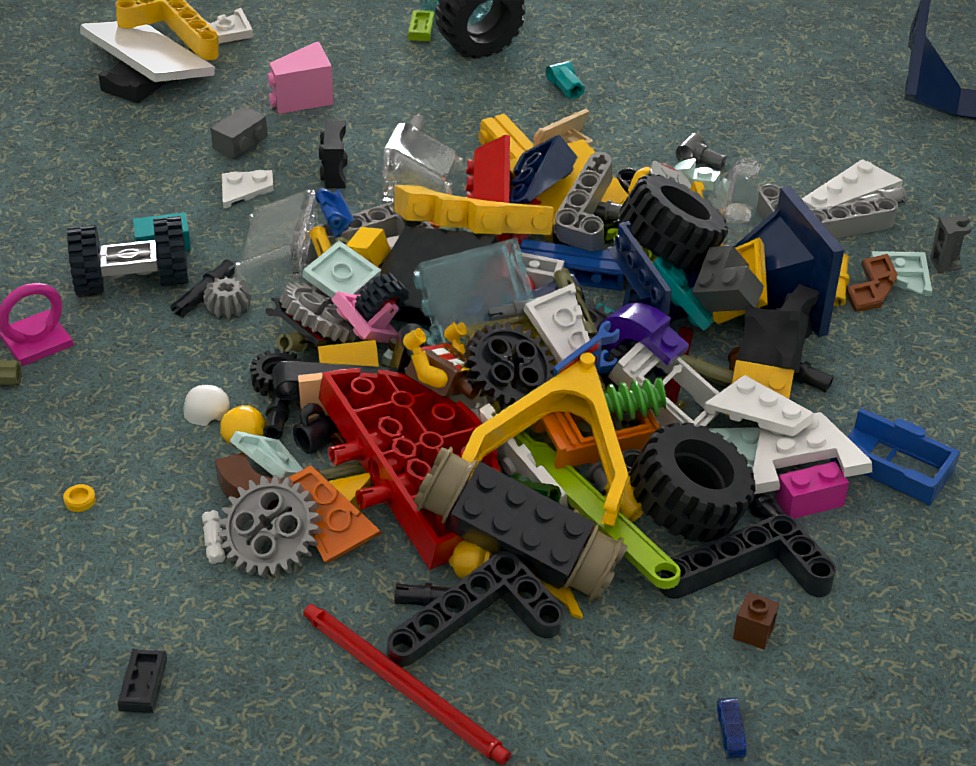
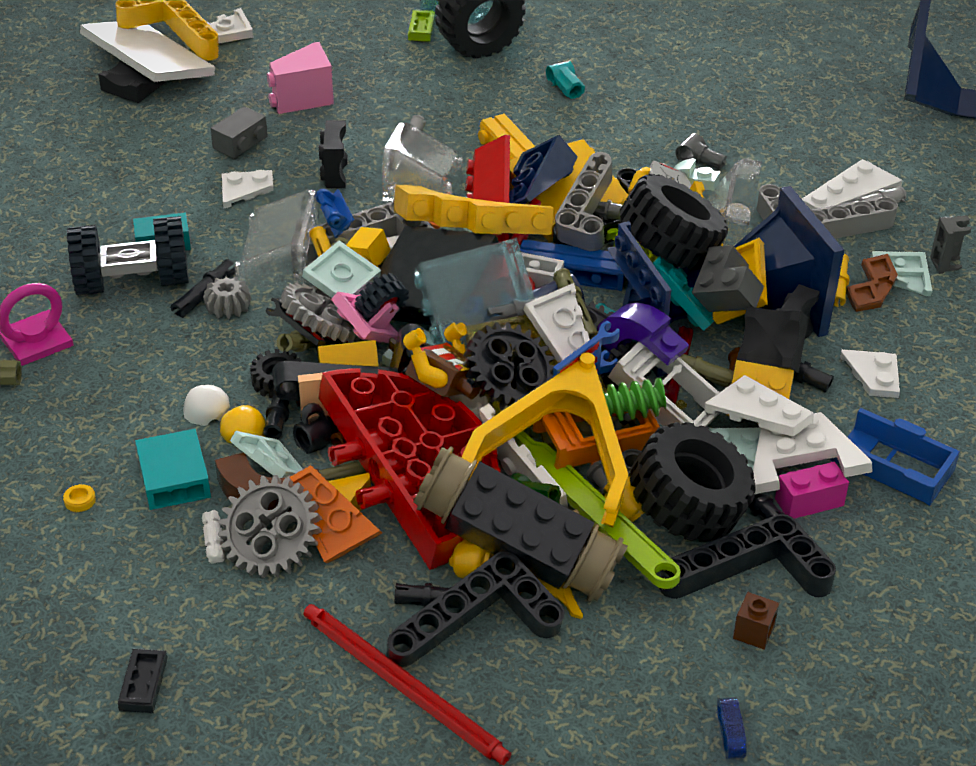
tan bracket [532,109,593,148] -> none
none -> teal brick [135,428,211,510]
none -> white wing [840,349,900,398]

